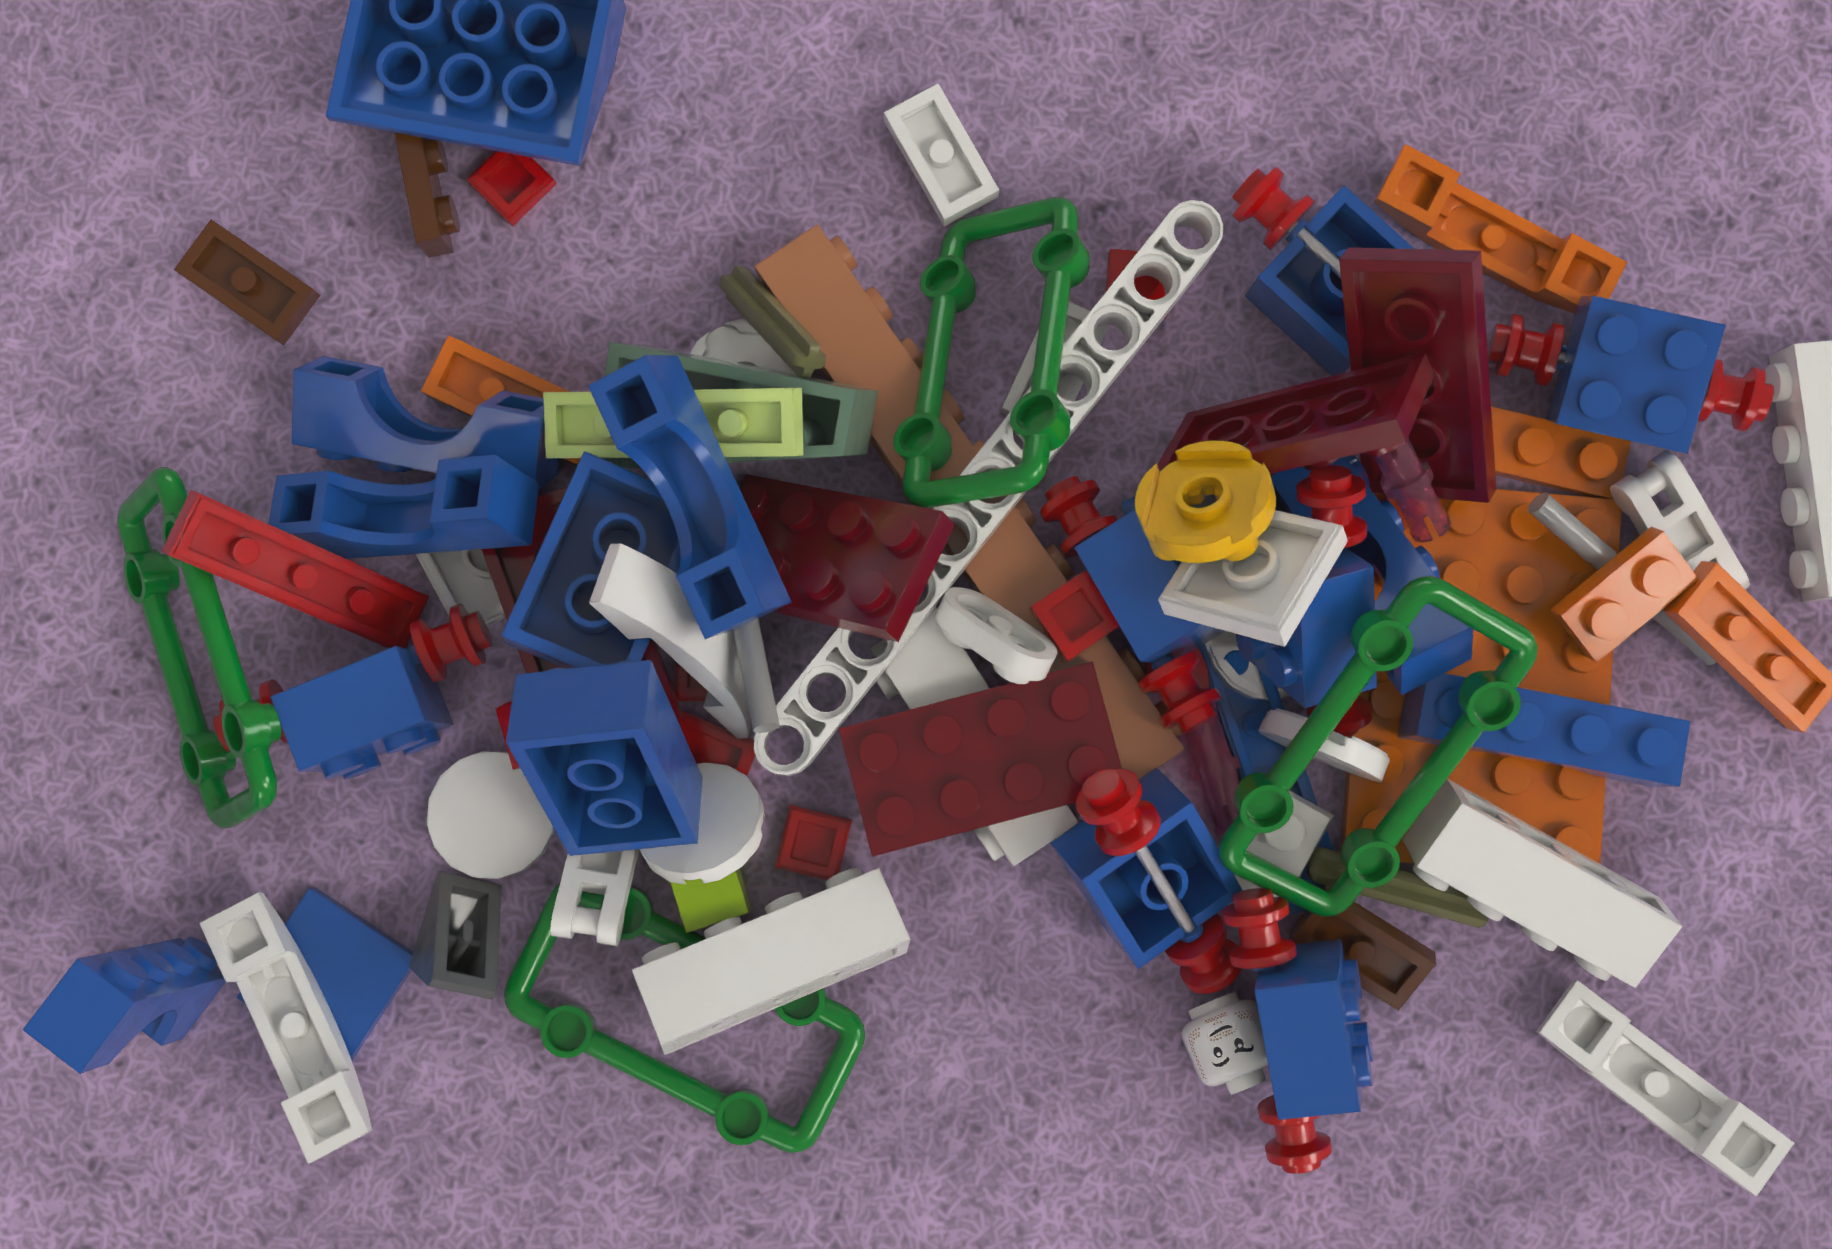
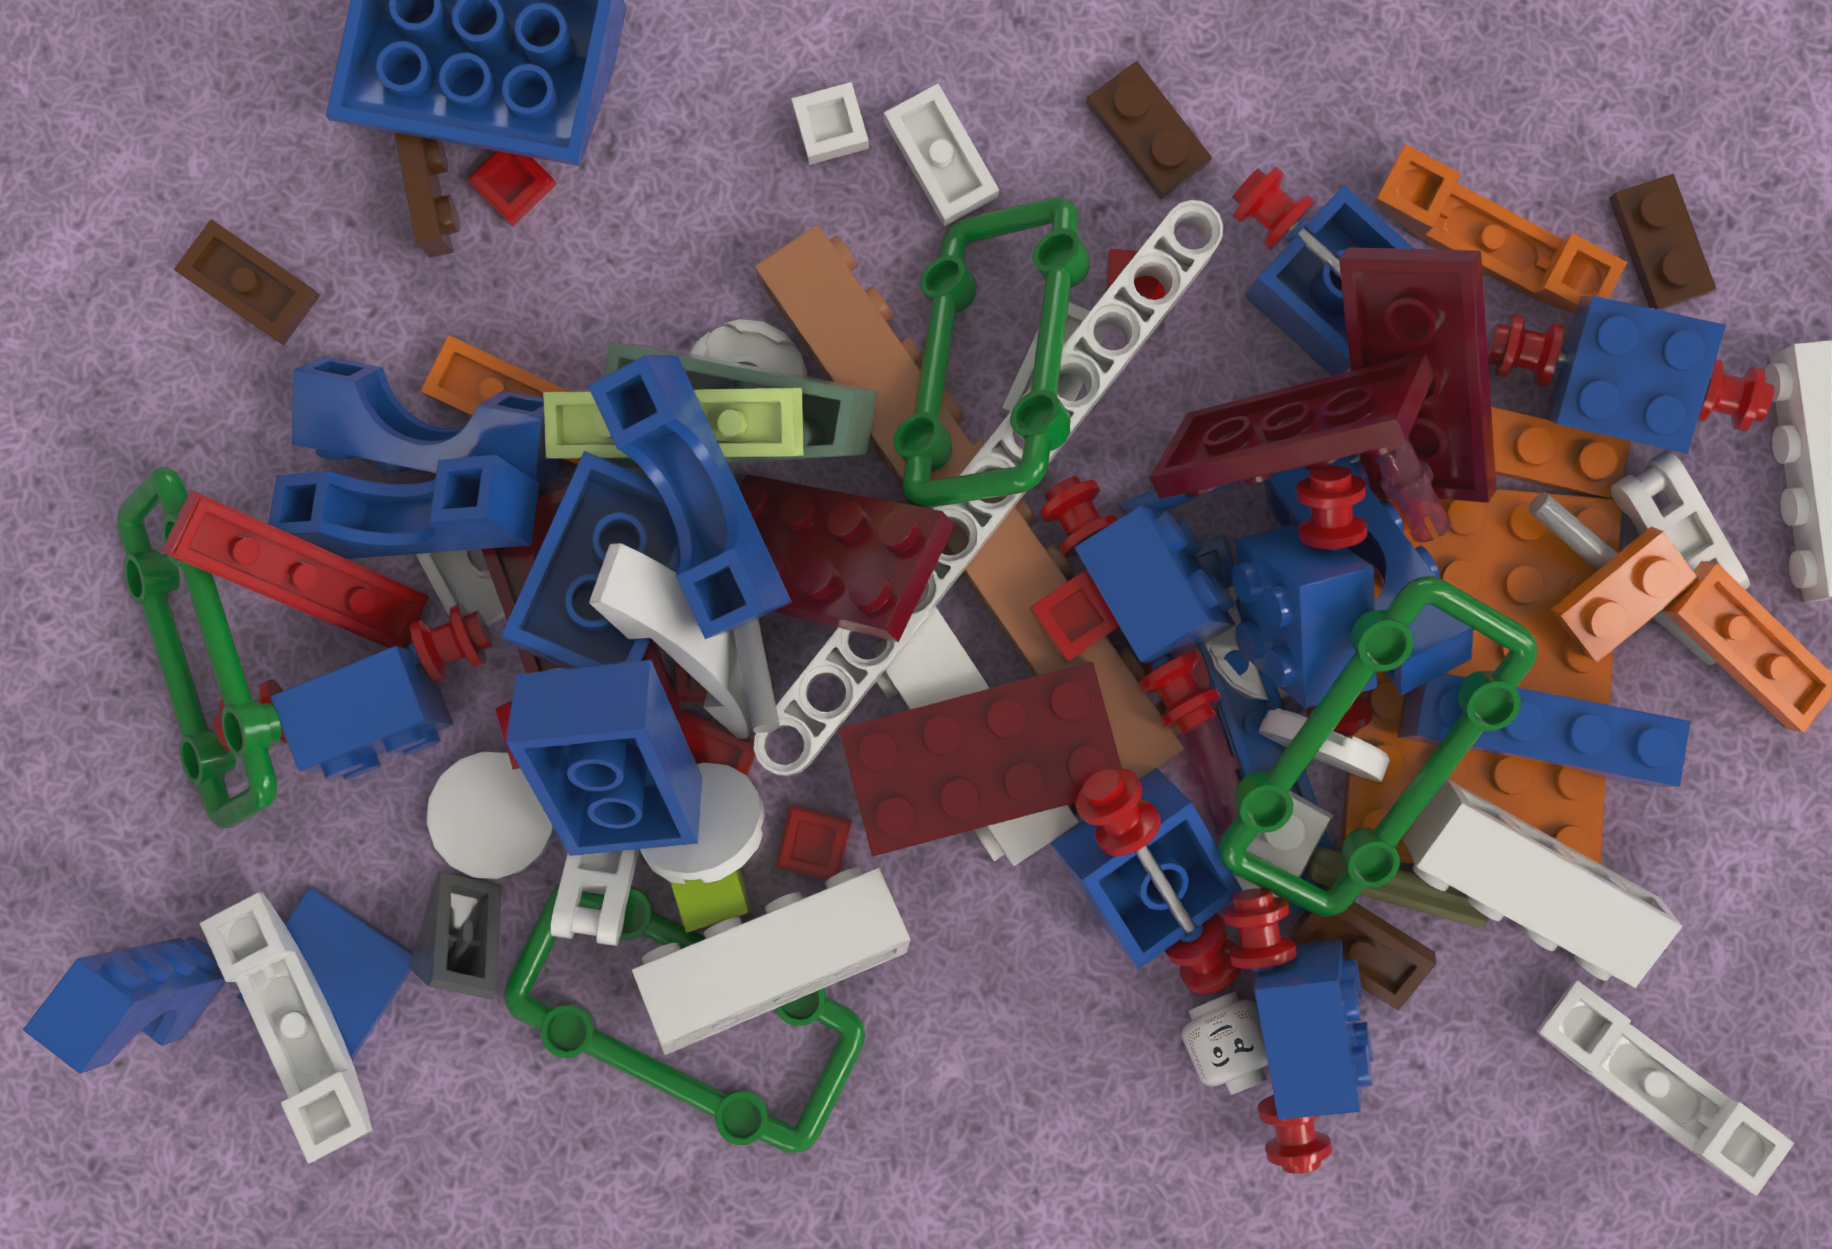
olive axle [719,266,826,378] -> none
white plate [935,587,1057,684] -> none
yellow plate [1135,441,1276,563] -> none
white plate [1158,510,1348,647] -> none
none -> white plate [791,82,869,165]
none -> reddish brown plate [1086,61,1212,199]
none -> reddish brown plate [1609,173,1717,310]

